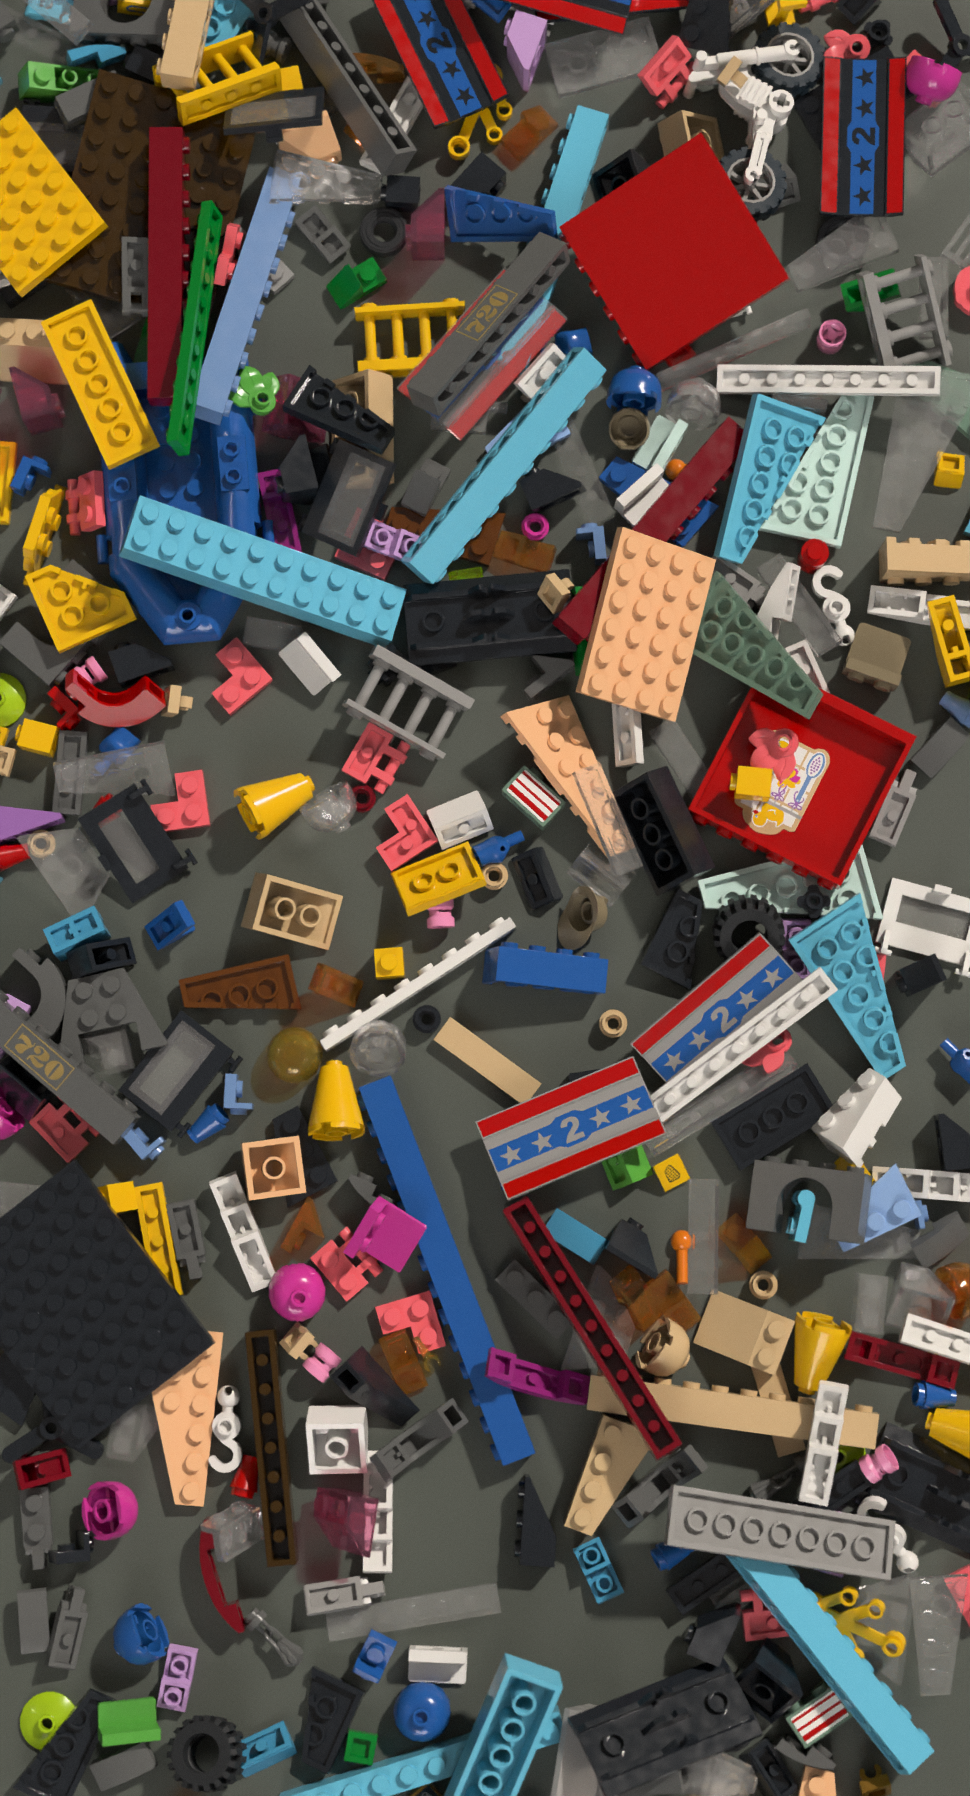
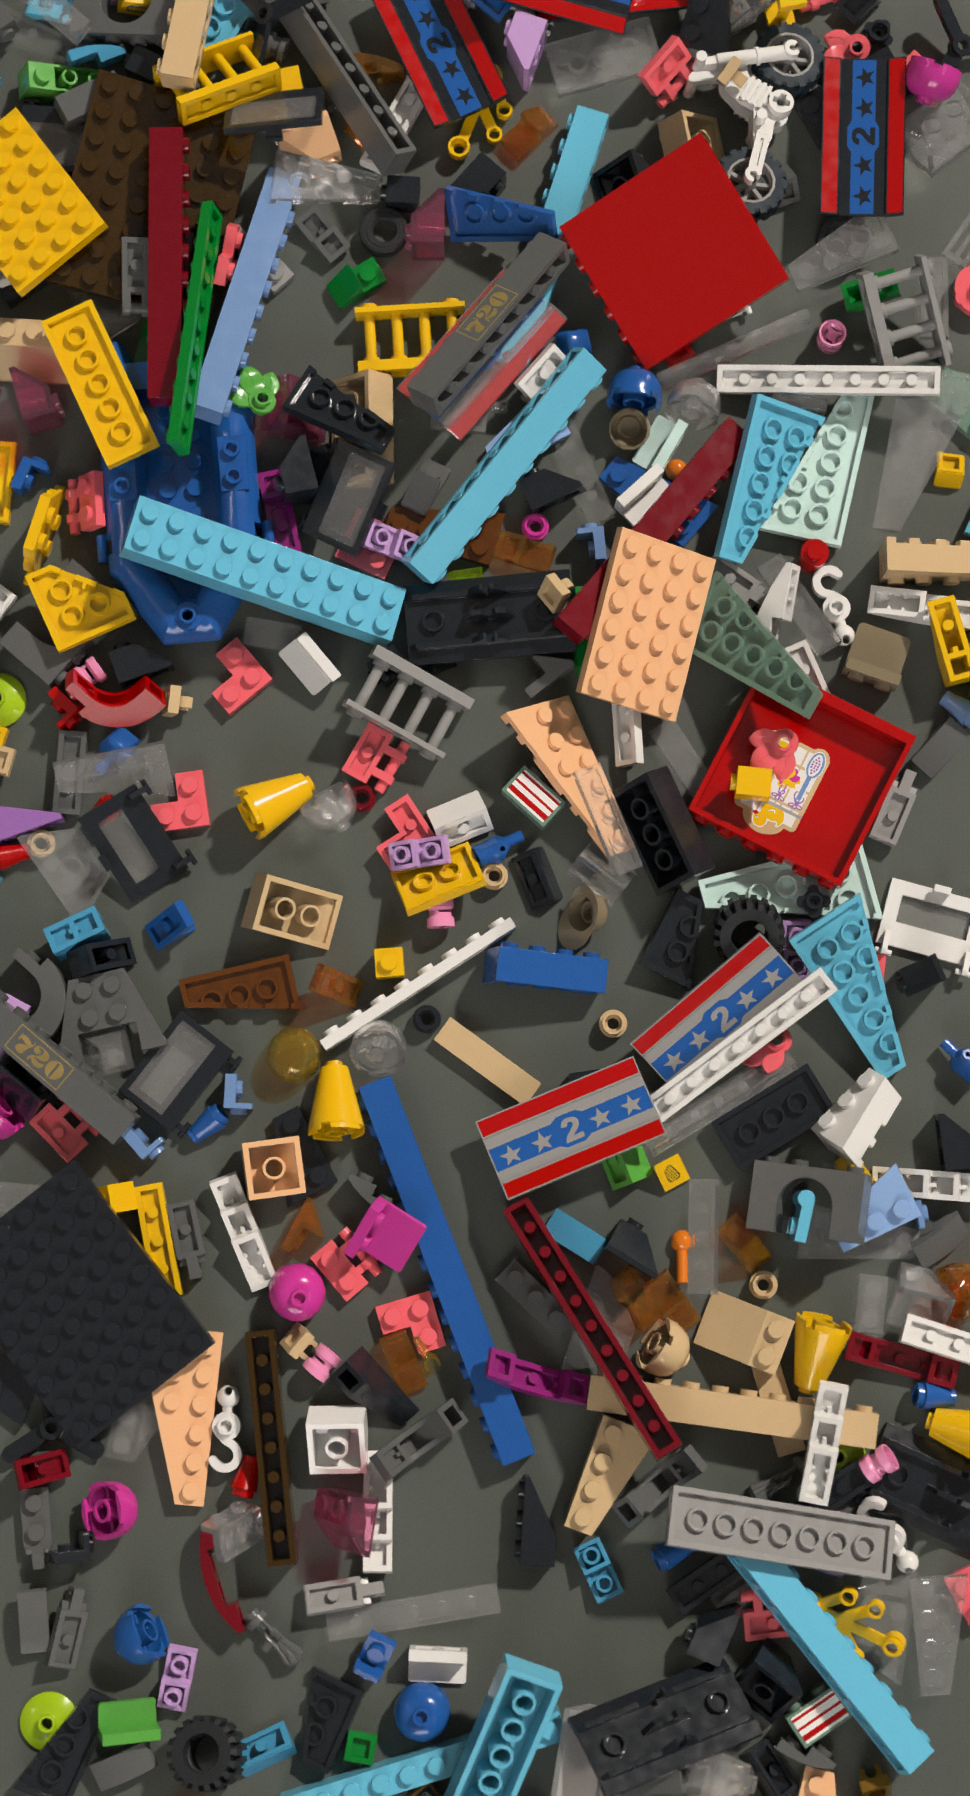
yellow brick [15,718,60,758] -> none
none -> lavender slope [388,835,451,871]

